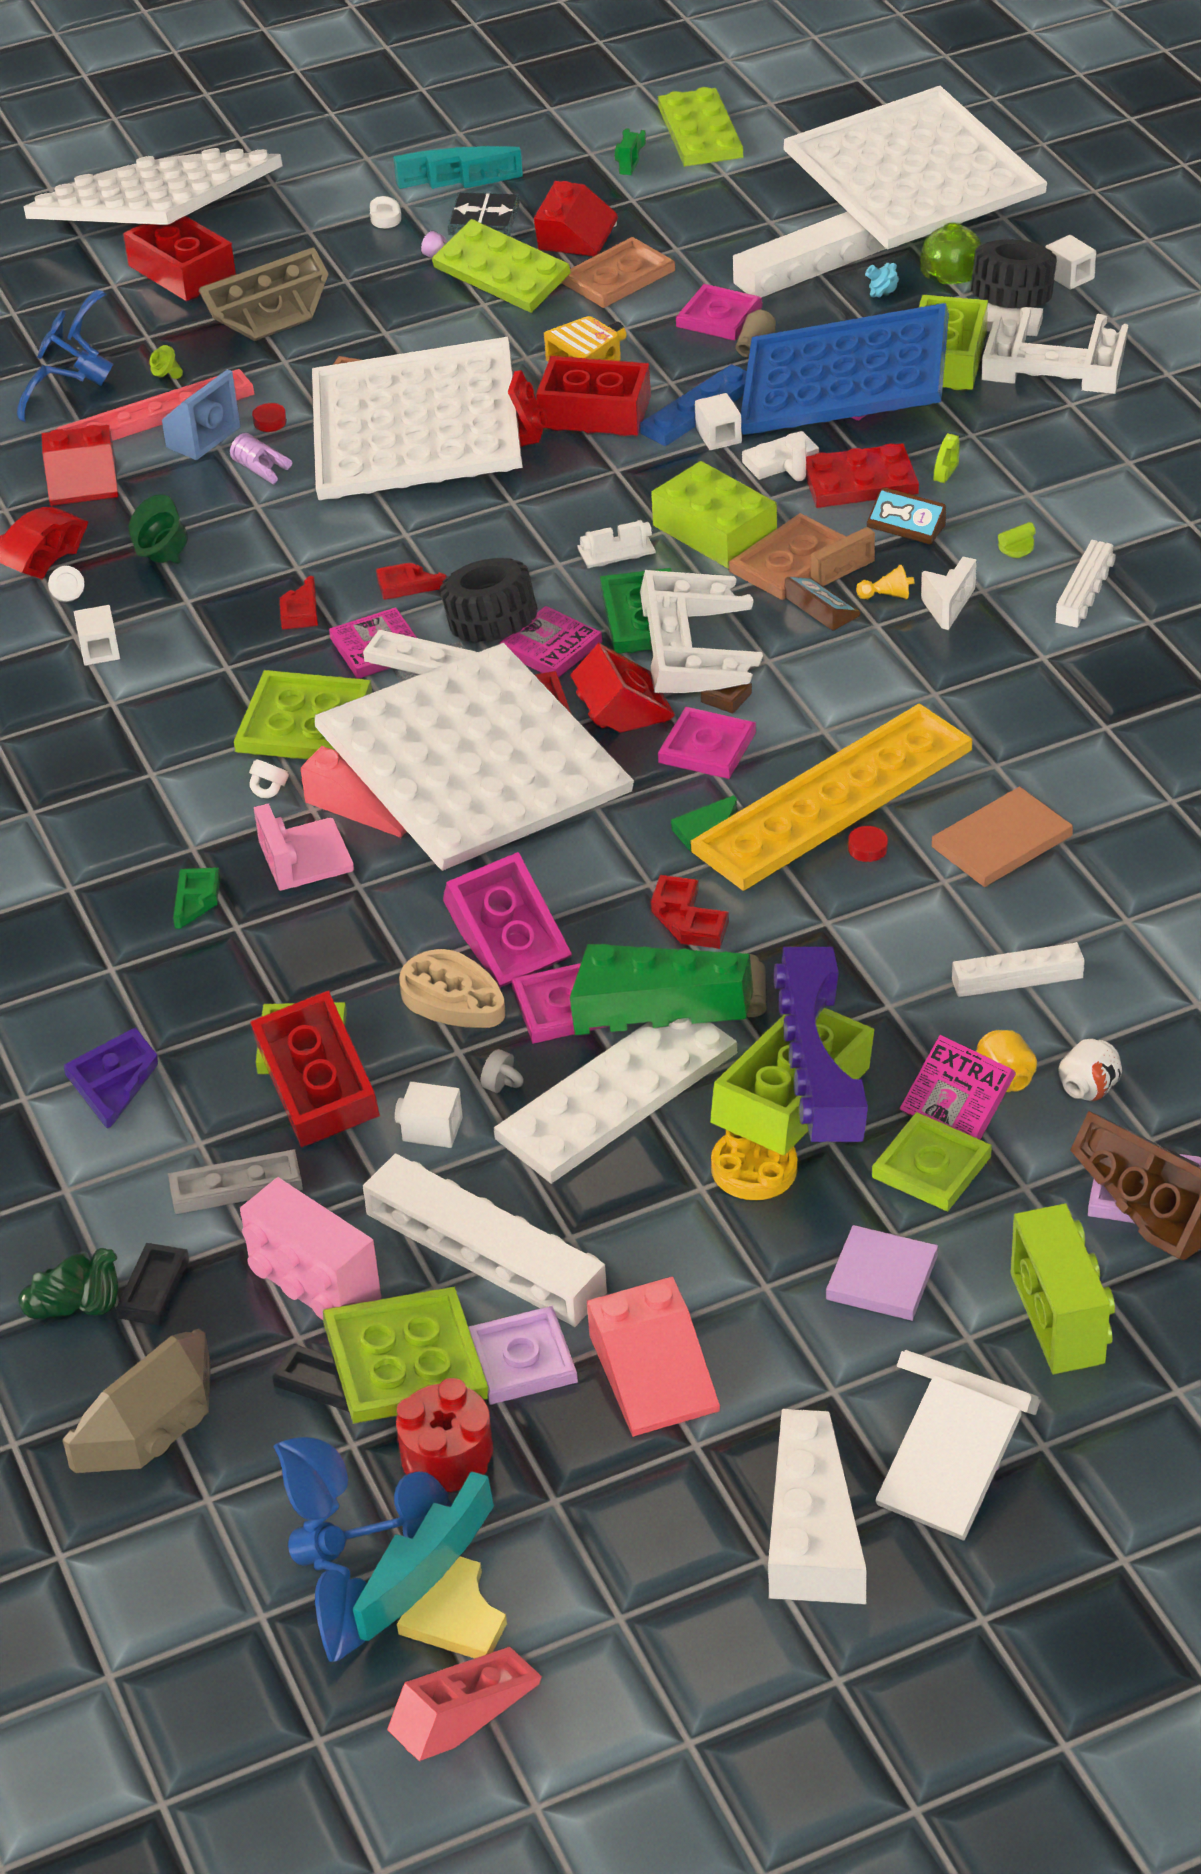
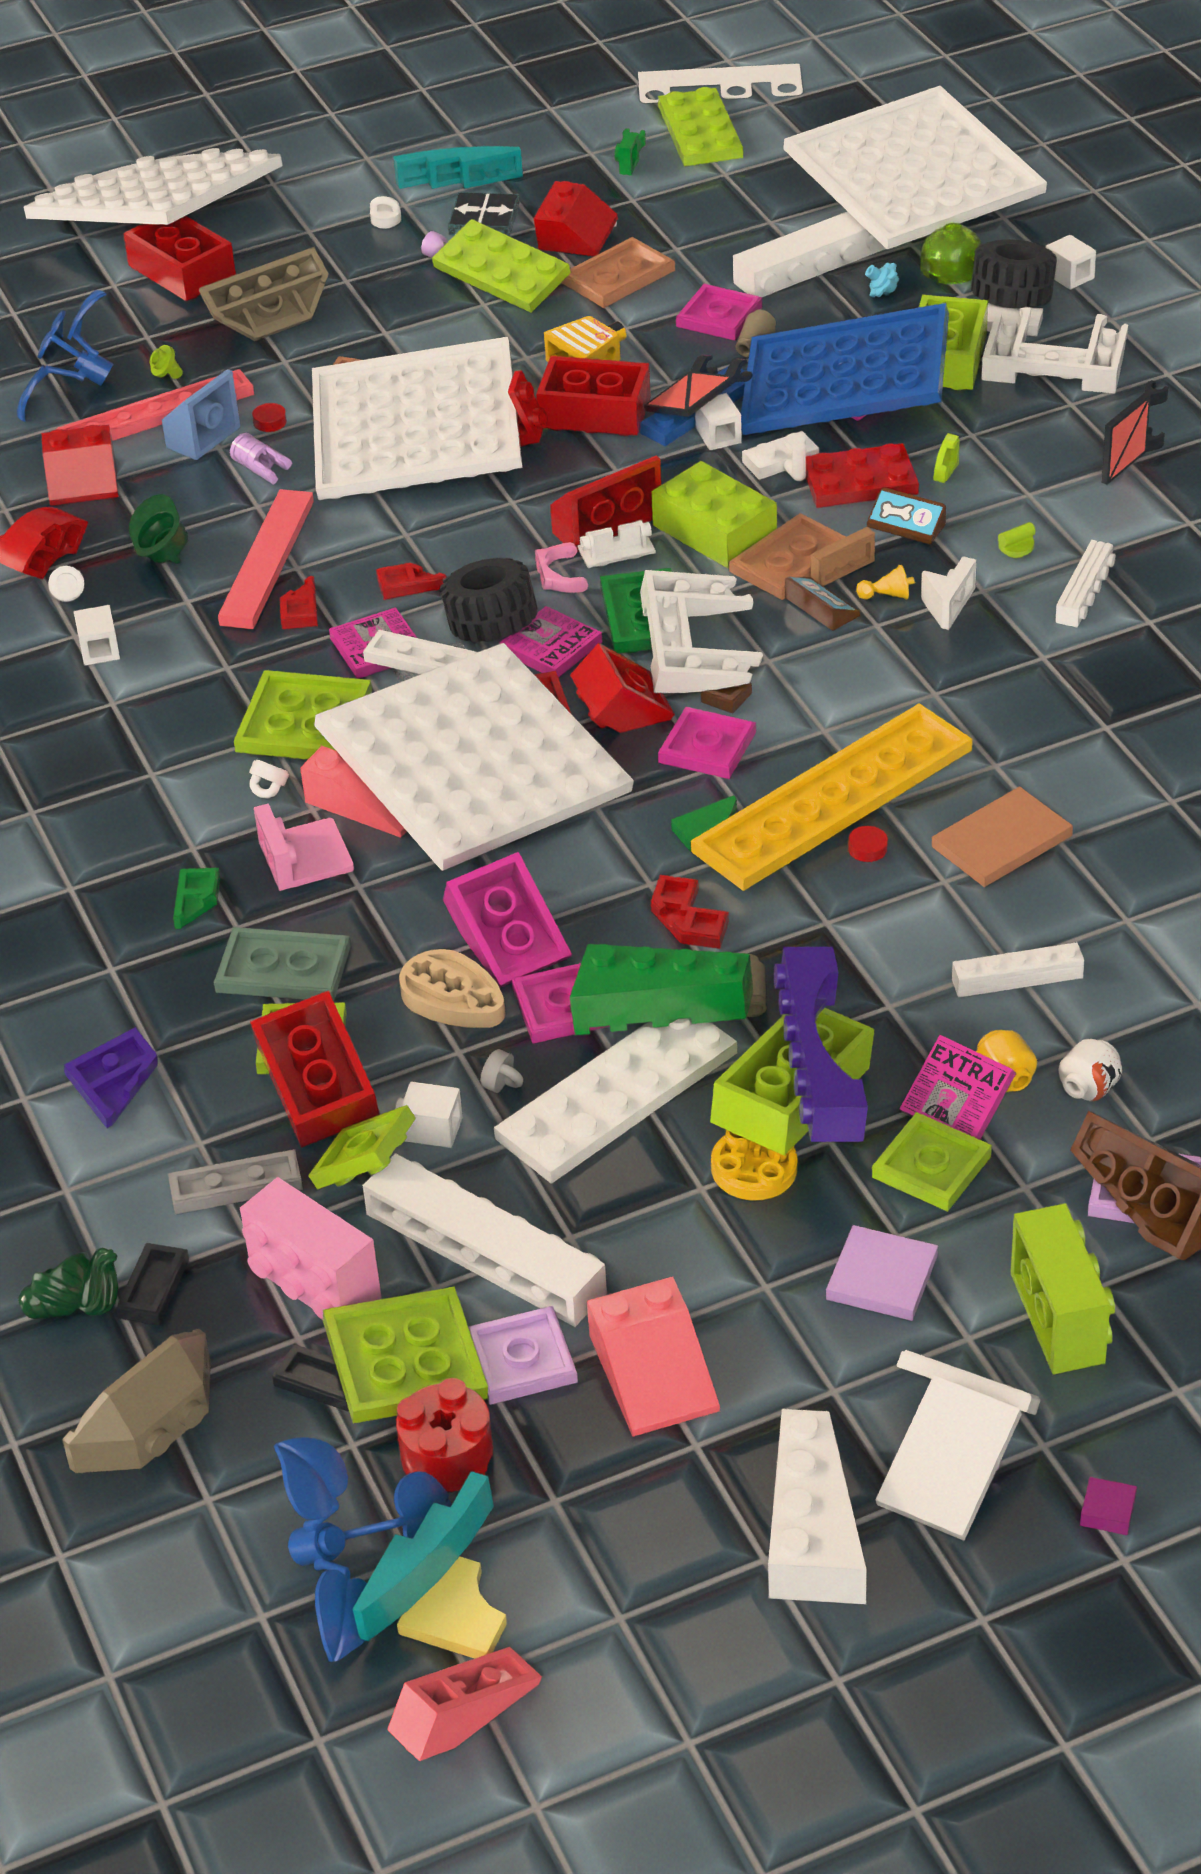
none -> sand green tile [214,927,351,1001]
none -> coral tile [218,489,314,629]
none -> lime plate [309,1105,416,1190]
none -> bright pink cap [535,542,588,593]
none -> red slope [550,455,661,552]
none -> white piece [638,64,803,103]
none -> flag [644,355,753,417]
none -> magenta tile [1080,1477,1137,1535]
none -> flag [1101,380,1169,485]

